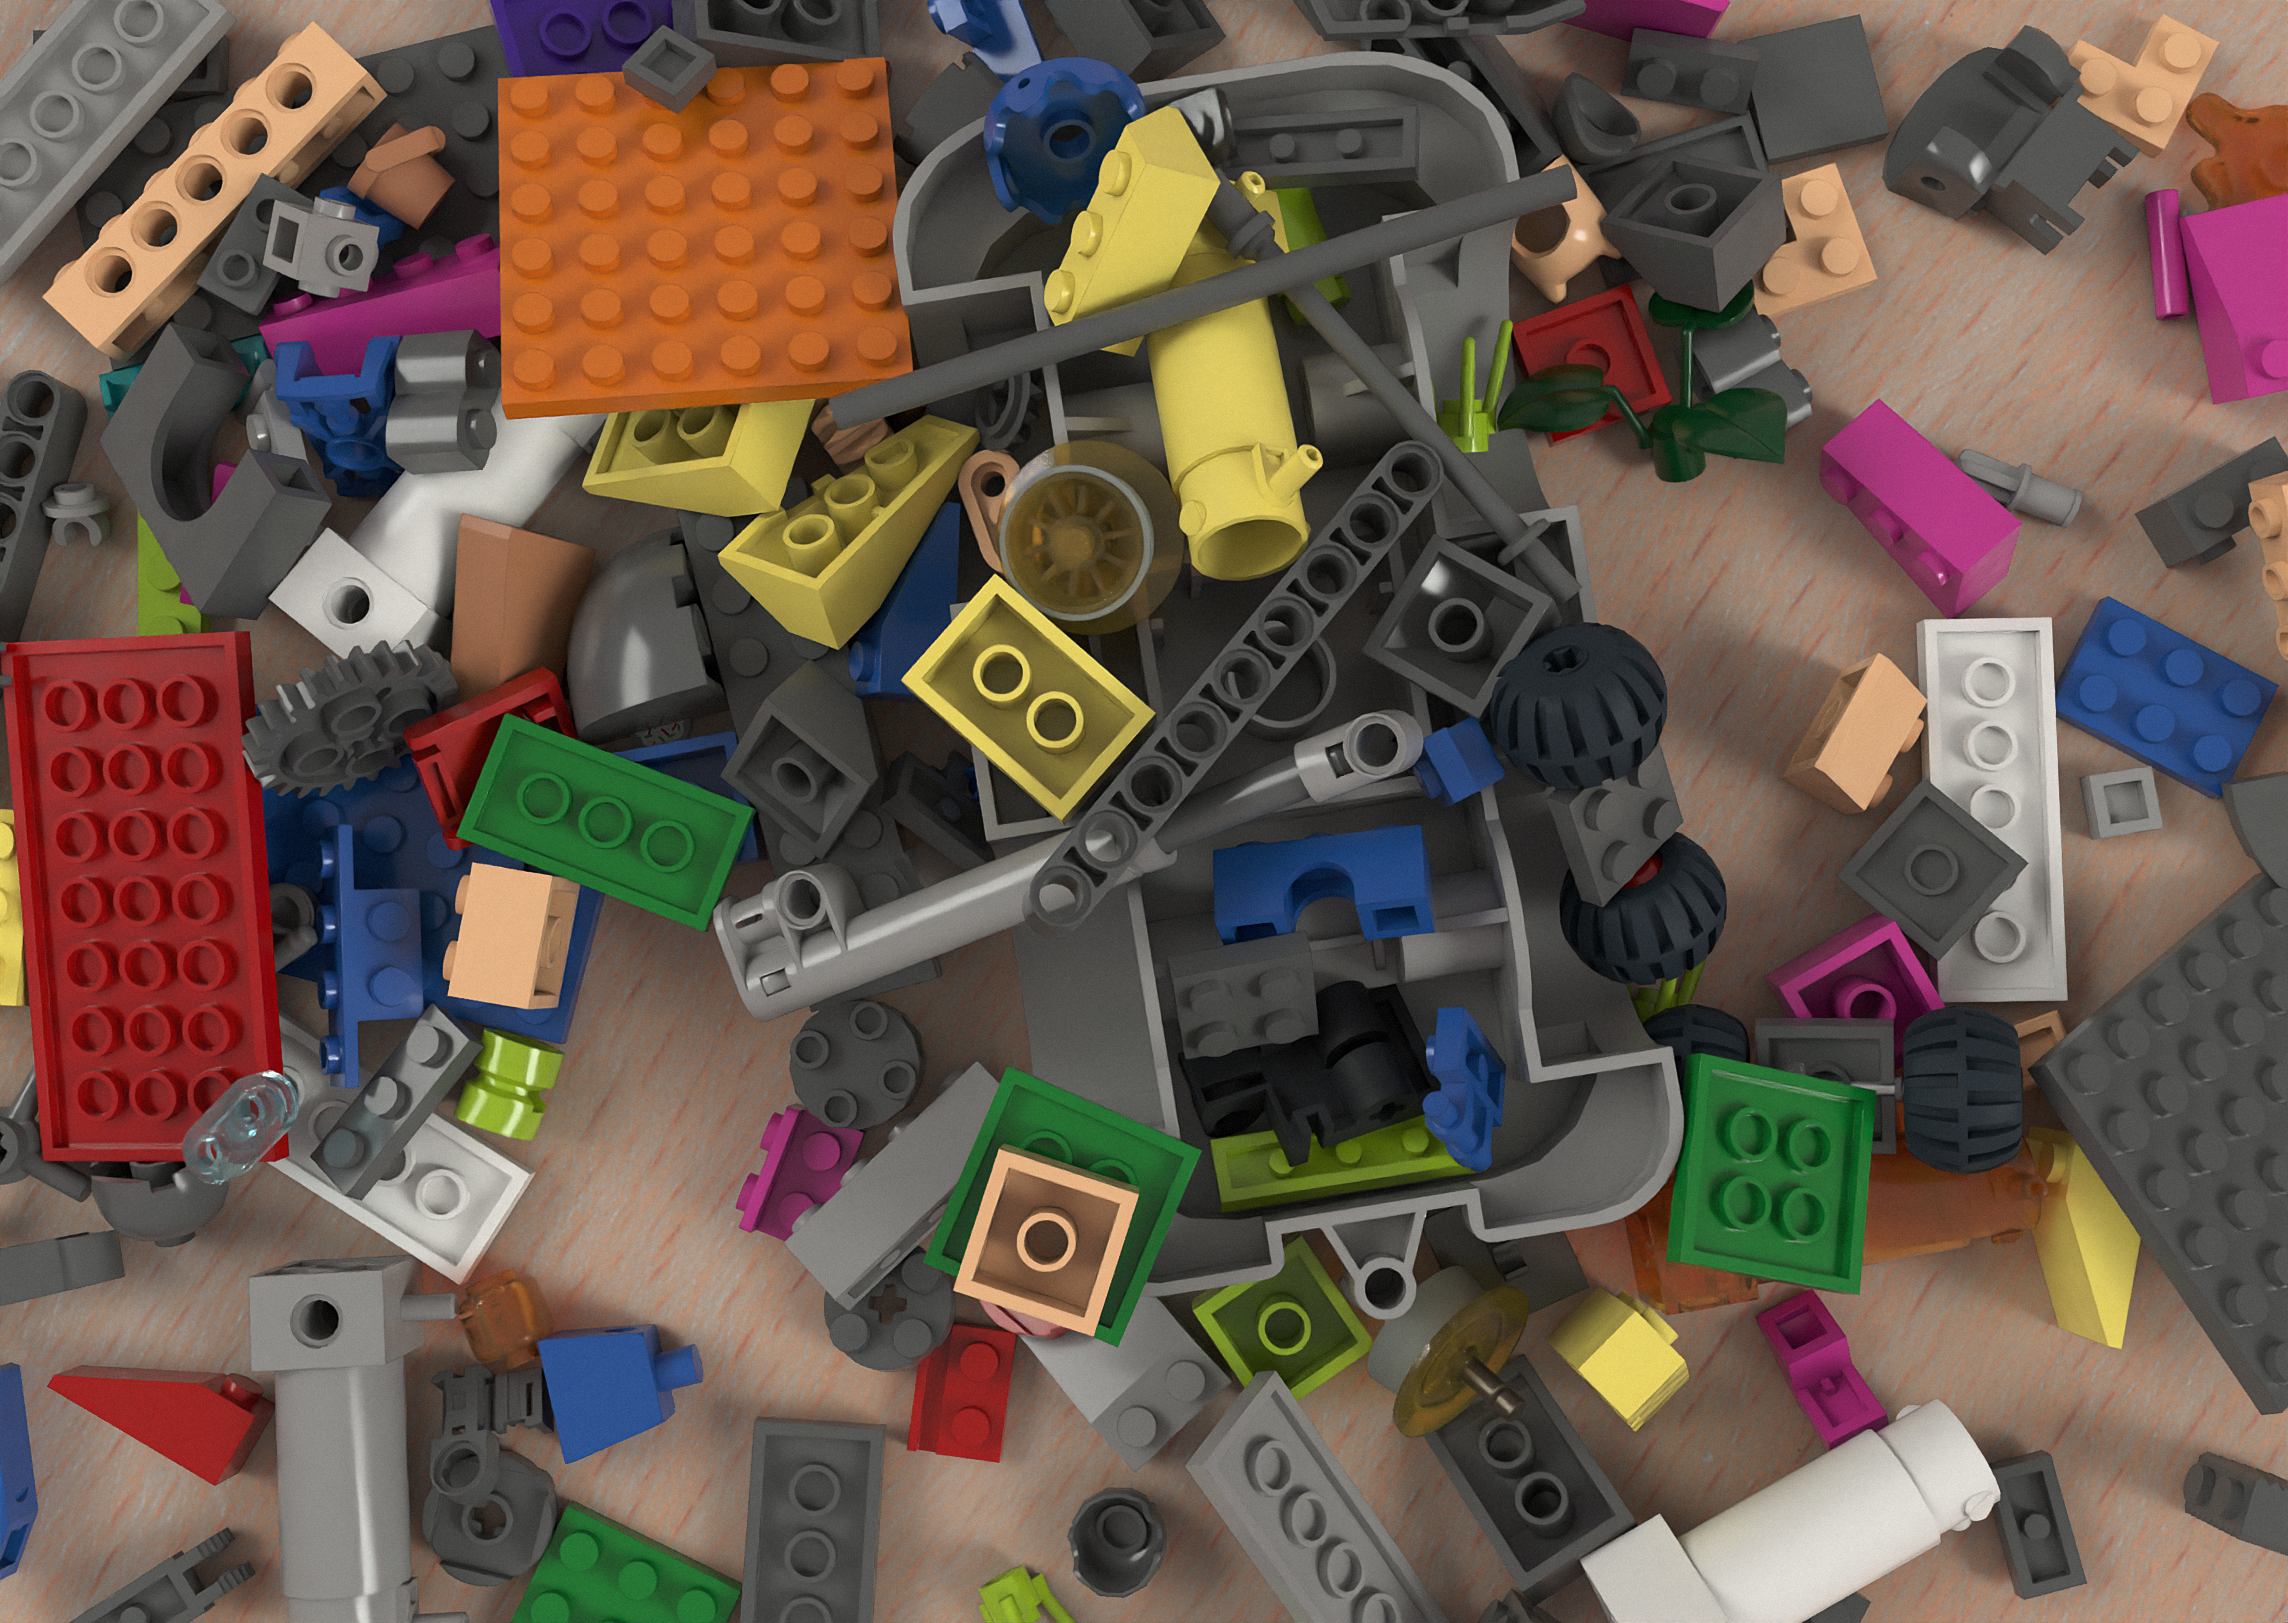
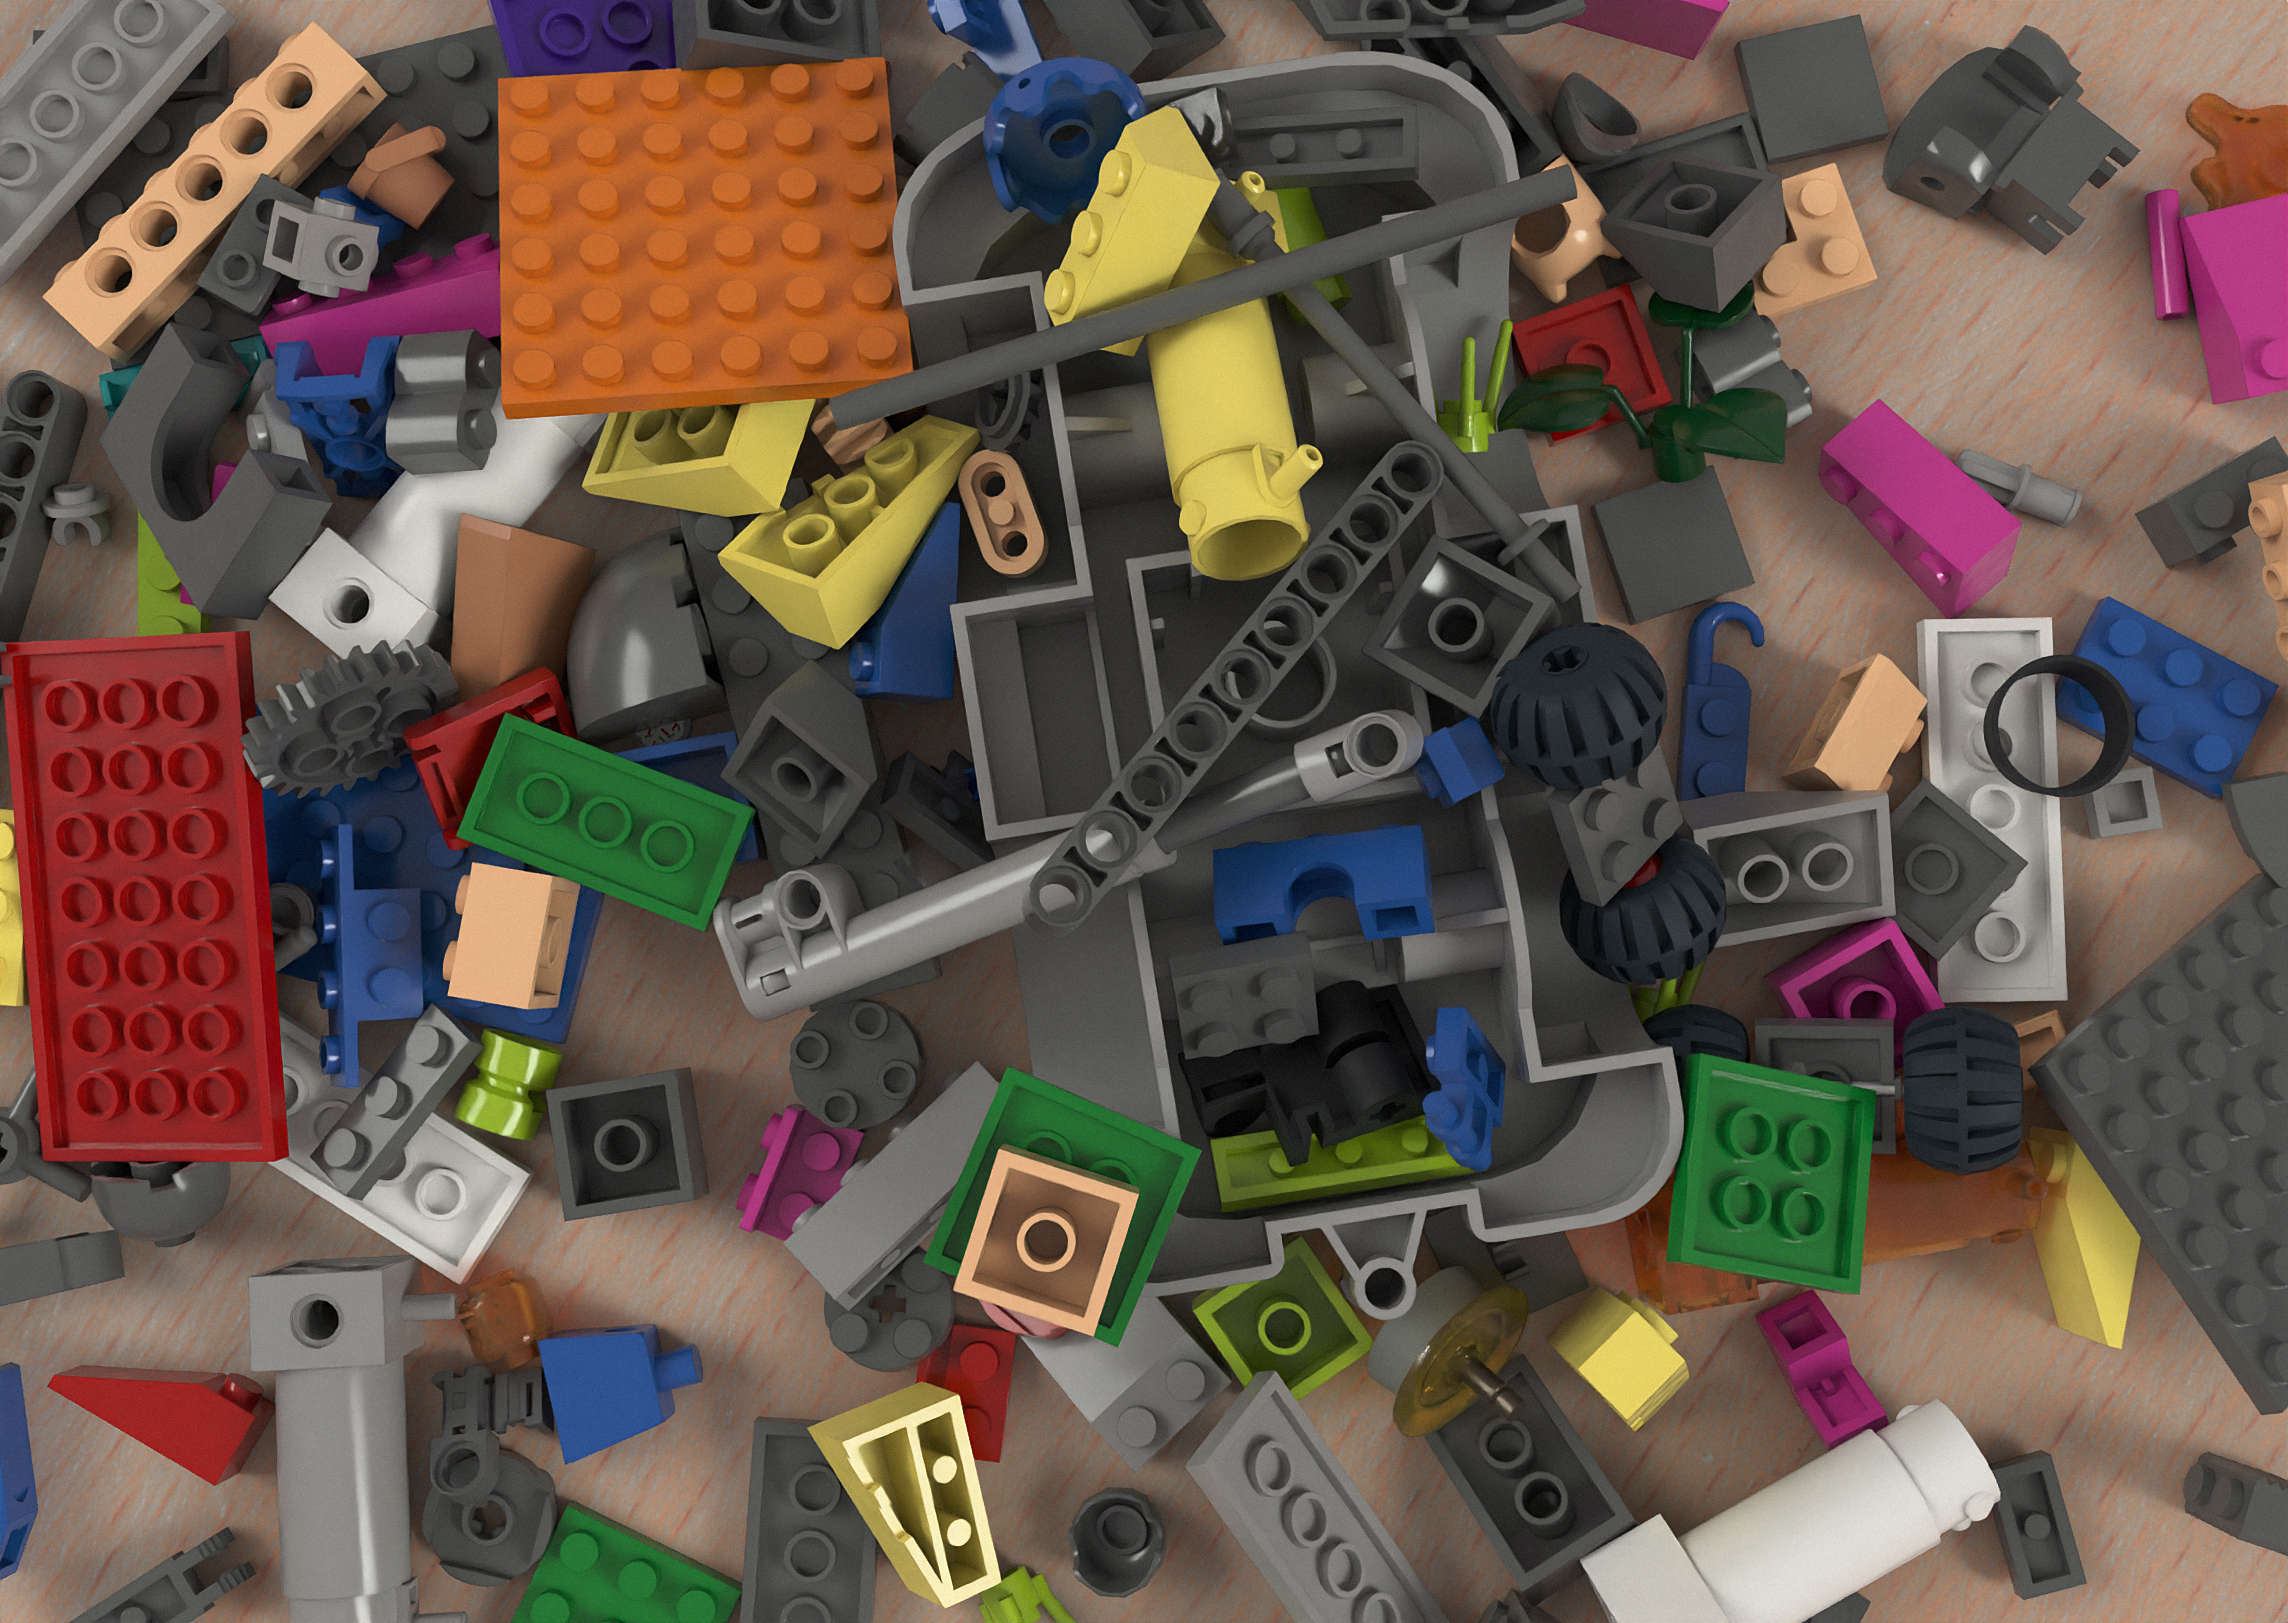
clear light blue plate [182,1071,299,1184] -> none
dark grey plate [622,25,718,114] -> none
light yellow brick [901,574,1156,826] -> none
clear yellow piece [996,440,1186,635] -> none
dark grey plate [1620,27,1761,115] -> none
light nougat plate [2050,14,2219,158] -> none
none -> dark grey brick [546,1067,709,1221]
none -> light yellow wedge [807,1381,1002,1608]
none -> dark grey tile [1590,464,1755,626]
none -> blue plate [1675,602,1765,802]
none -> light grey slope [1676,790,1896,949]
none -> black tyre [1983,655,2136,797]

